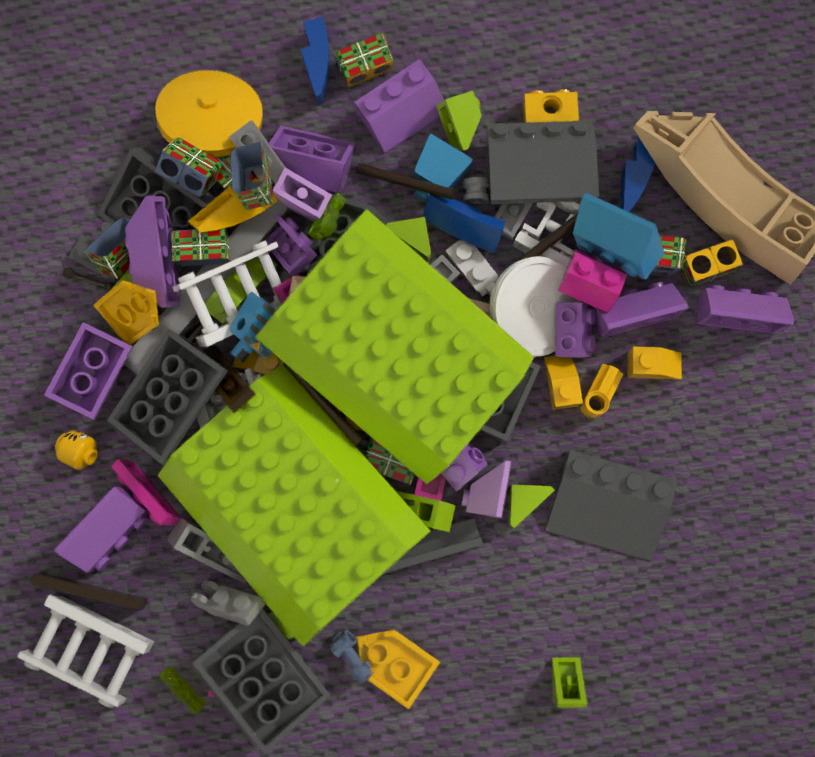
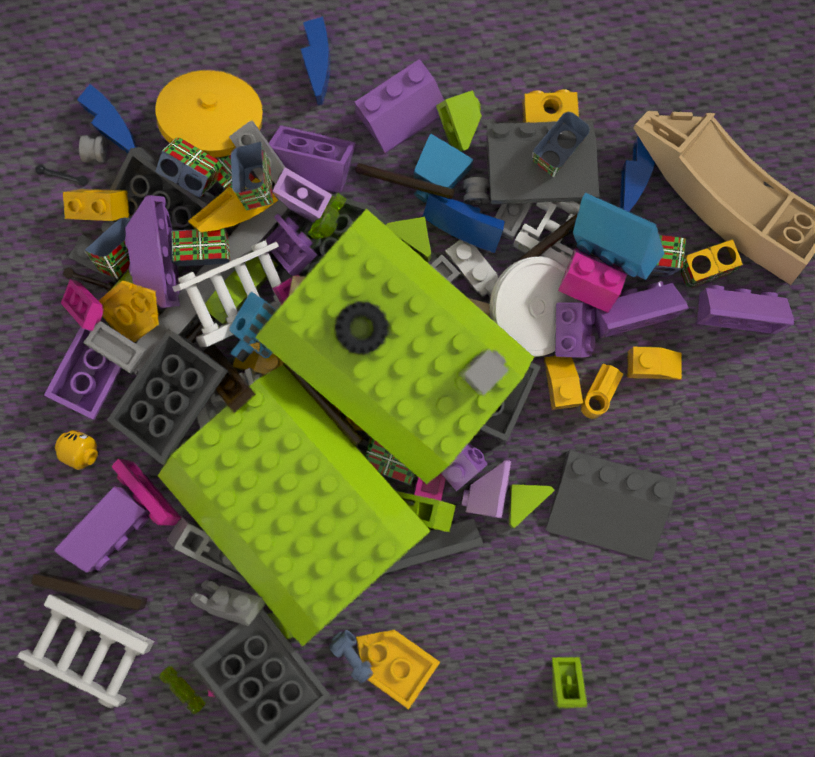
piece [334,33,393,87] -> none
none -> black hinge [35,165,88,186]
none -> dark pink plate [61,279,103,331]
none -> yellow brick [63,189,129,221]
none -> blue slope [77,84,138,153]
none -> light grey wheel [79,136,107,163]
none -> light grey tile [83,321,147,374]
none -> black tyre [334,301,389,355]
none -> light grey brick [459,349,509,395]
none -> sand blue piece [532,112,590,177]

